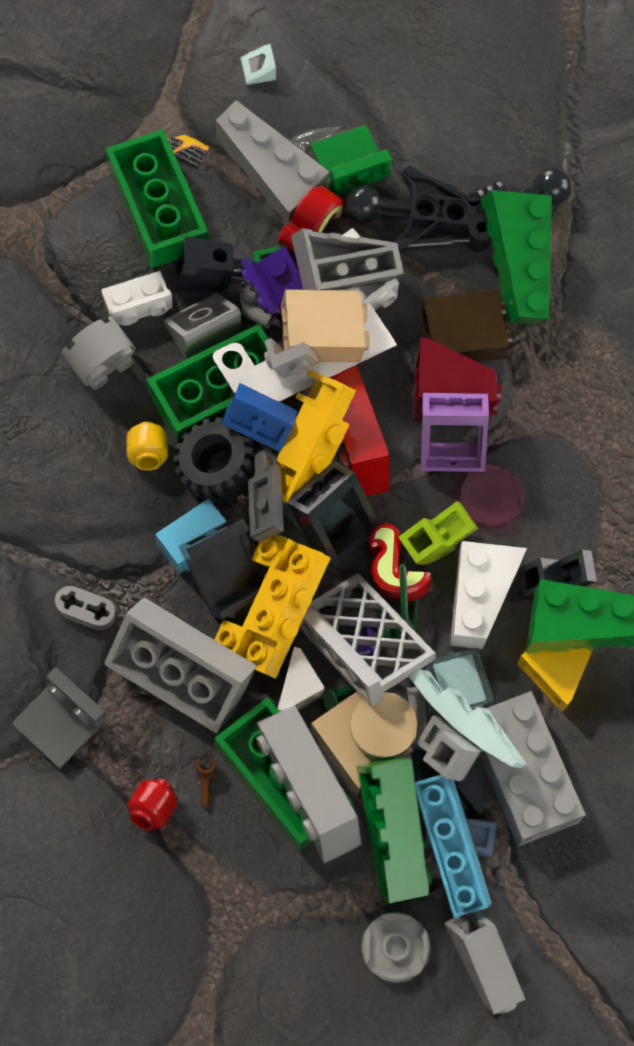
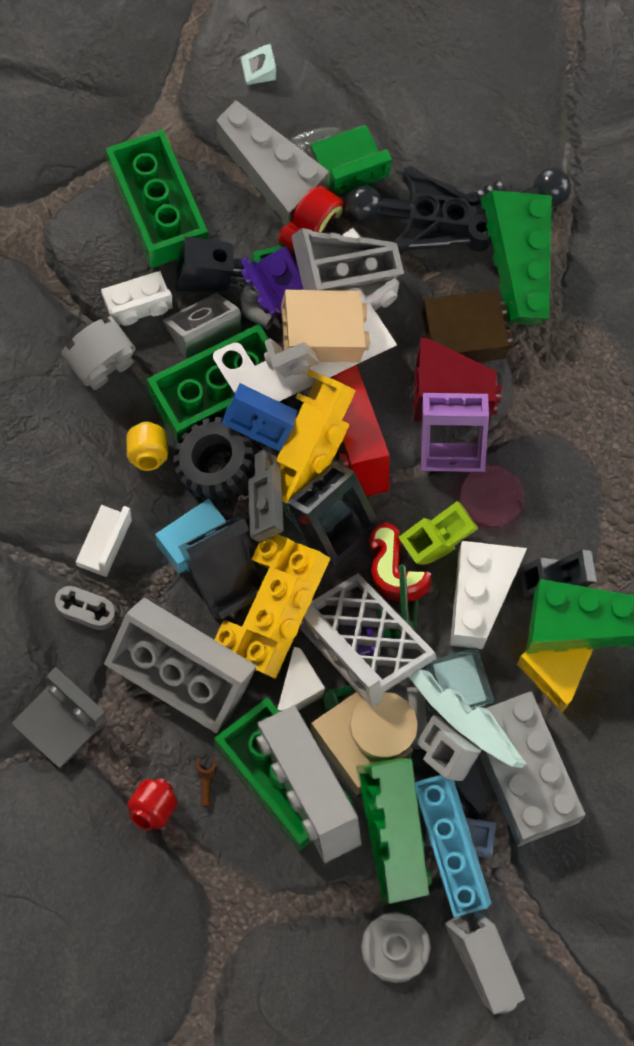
sticker [168,135,209,167] -> none
none -> white panel [76,505,132,577]

